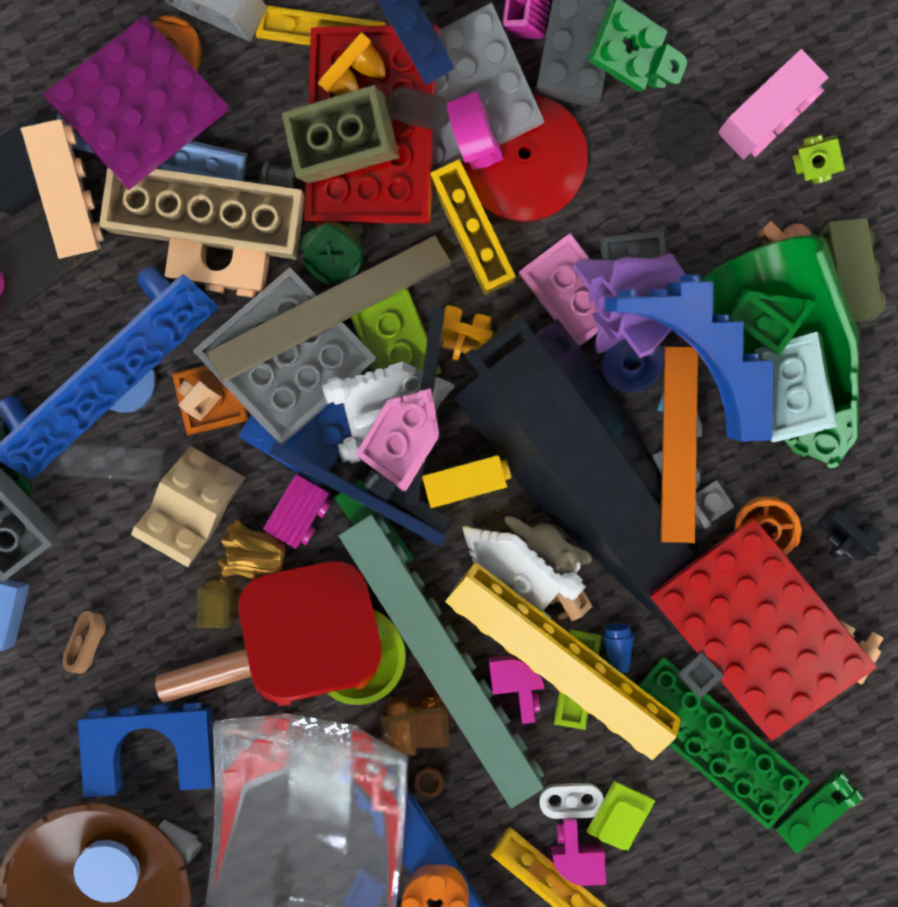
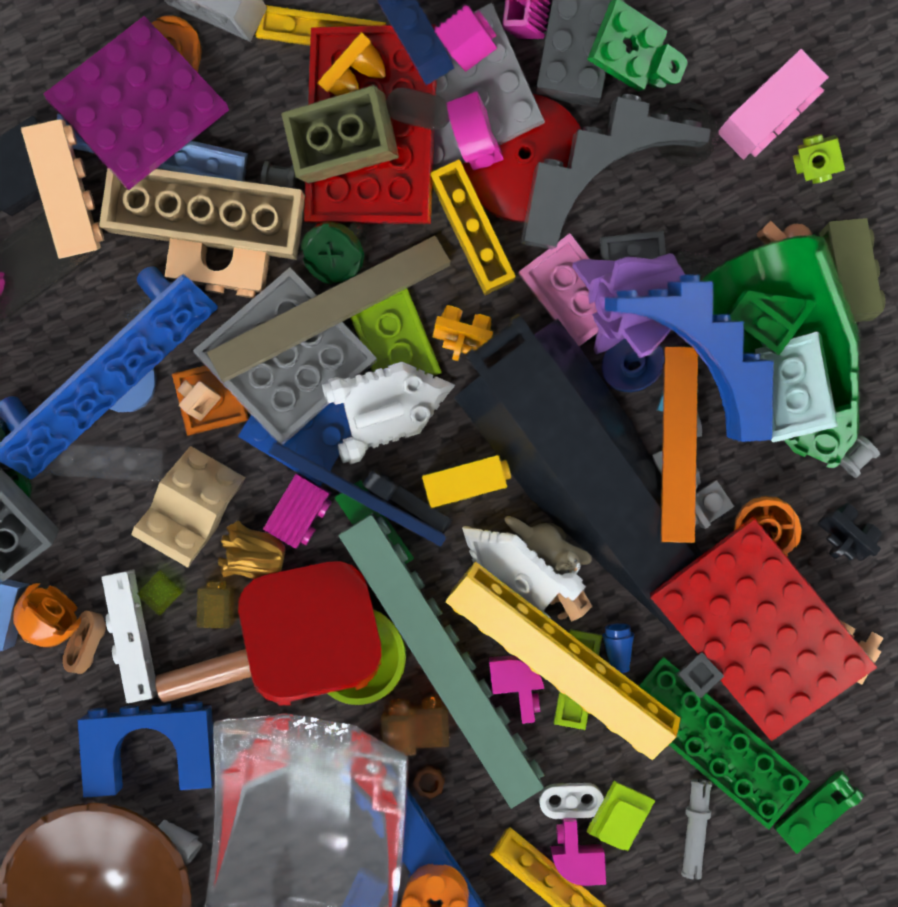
tile [73,840,140,902] -> none
bright pink tile [355,389,439,491] -> none
black tile [405,308,445,506] -> none
none -> orange cylinder [13,583,81,647]
none -> white piece [102,569,157,703]
none -> clear neon green tile [137,570,183,616]
none -> dark pink brick [435,6,497,72]
none -> dark grey arch [520,94,711,250]
none -> light grey pin [681,778,712,879]
none -> light grey bush [840,435,880,478]

